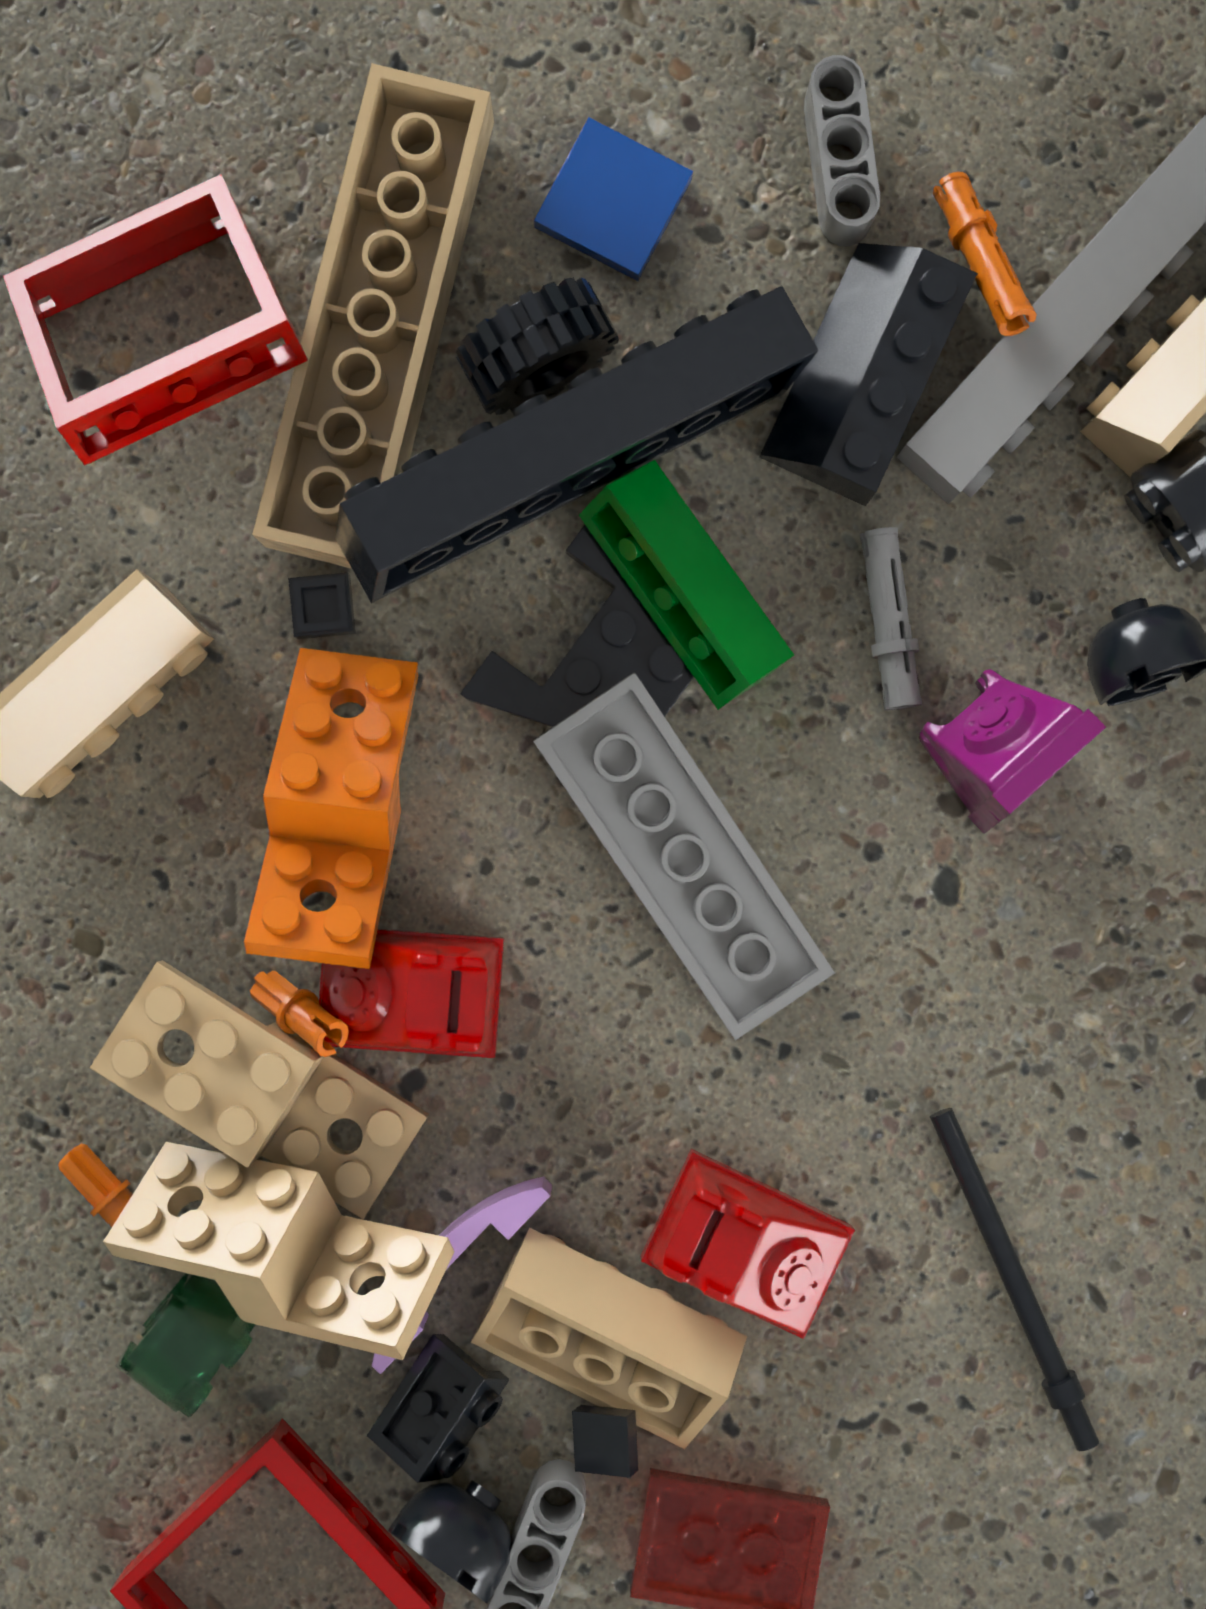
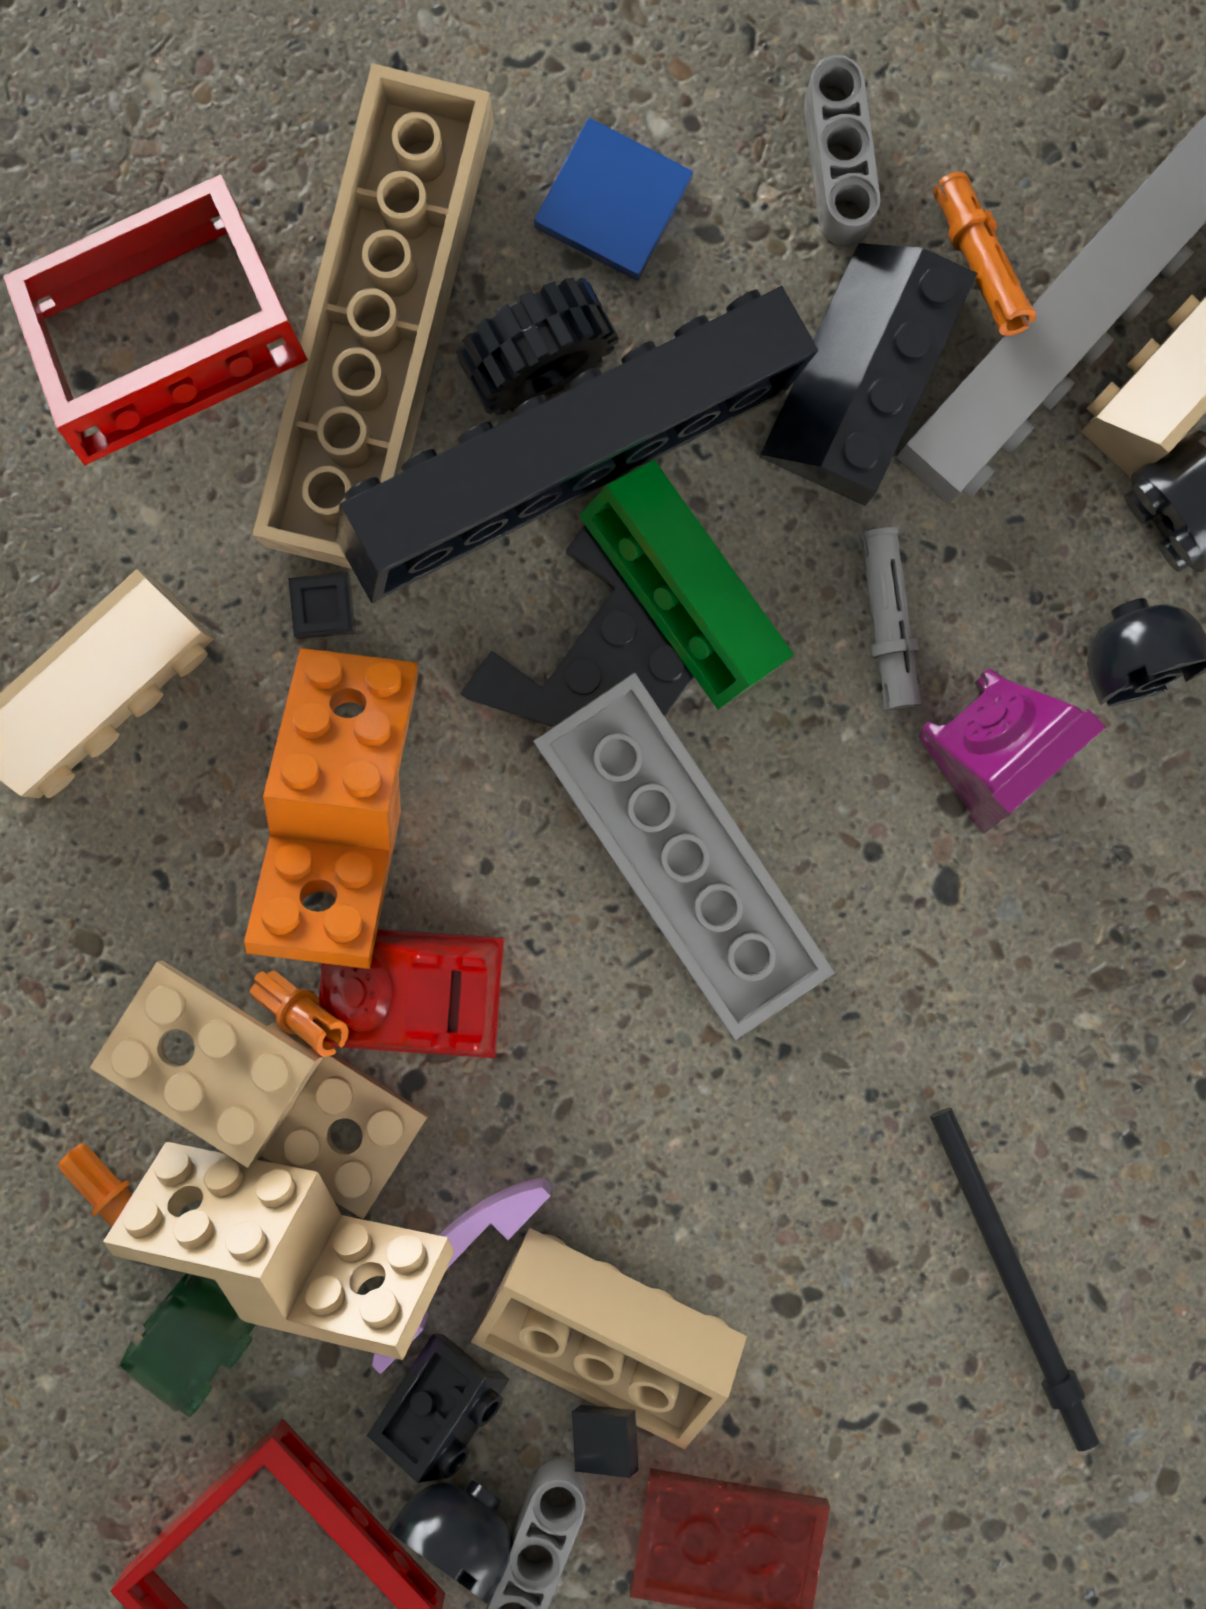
red piece [640,1149,855,1339] -> none

